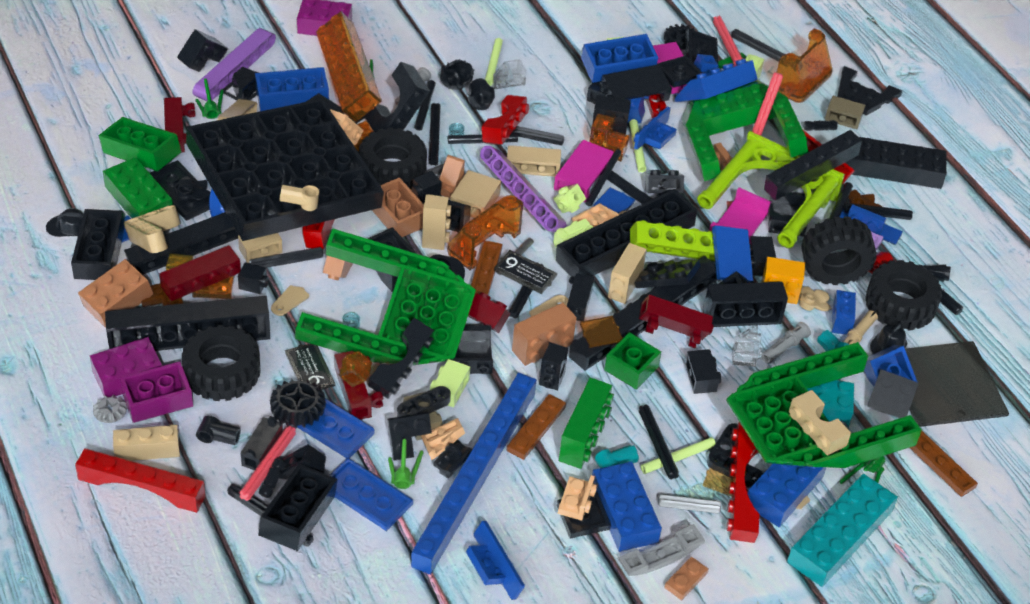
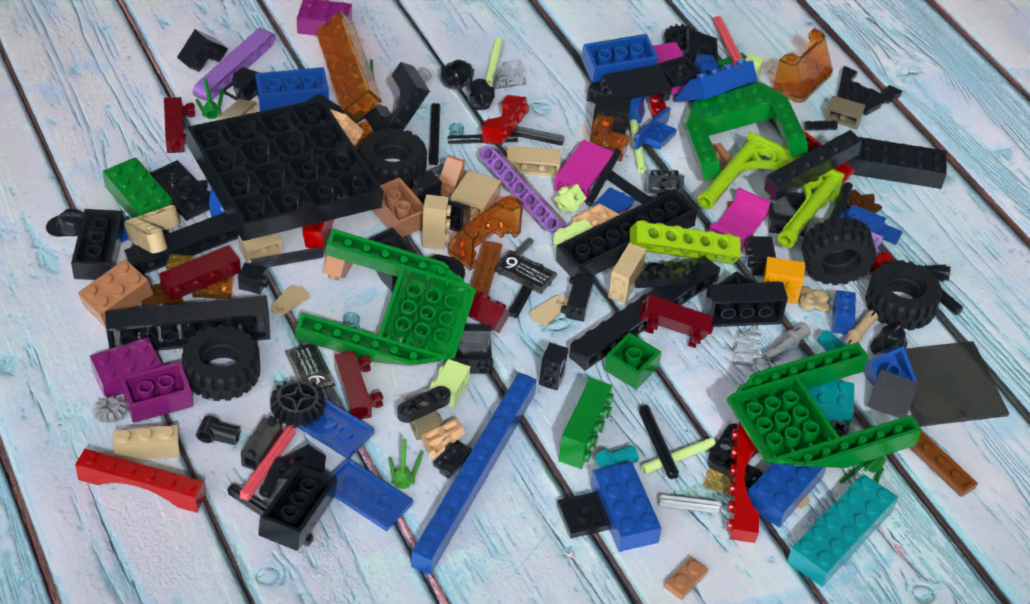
green brick [98,117,181,171] -> none
tan piece [280,185,319,211] -> none
clear orange brick [339,351,373,387] -> none
black arch [368,318,434,399] -> none
black plate [387,412,432,461] -> none
black piece [414,80,436,131] -> none
blue bracket [466,521,525,600] -> none
dark orange plate [507,394,566,460] -> none
nougat brick [512,303,577,366] -> none
light nougat bracket [558,475,597,520] -> none
clear orange piece [580,316,623,348] -> none
light grey slope [618,524,705,576] -> none
black brick [685,349,721,394] -> none
blue tile [712,225,753,283] -> none
black axle [731,29,802,71] -> none
coral axle [752,72,783,136] -> none
tan arch [789,390,851,455] -> none
black axle [844,203,913,220] -> none

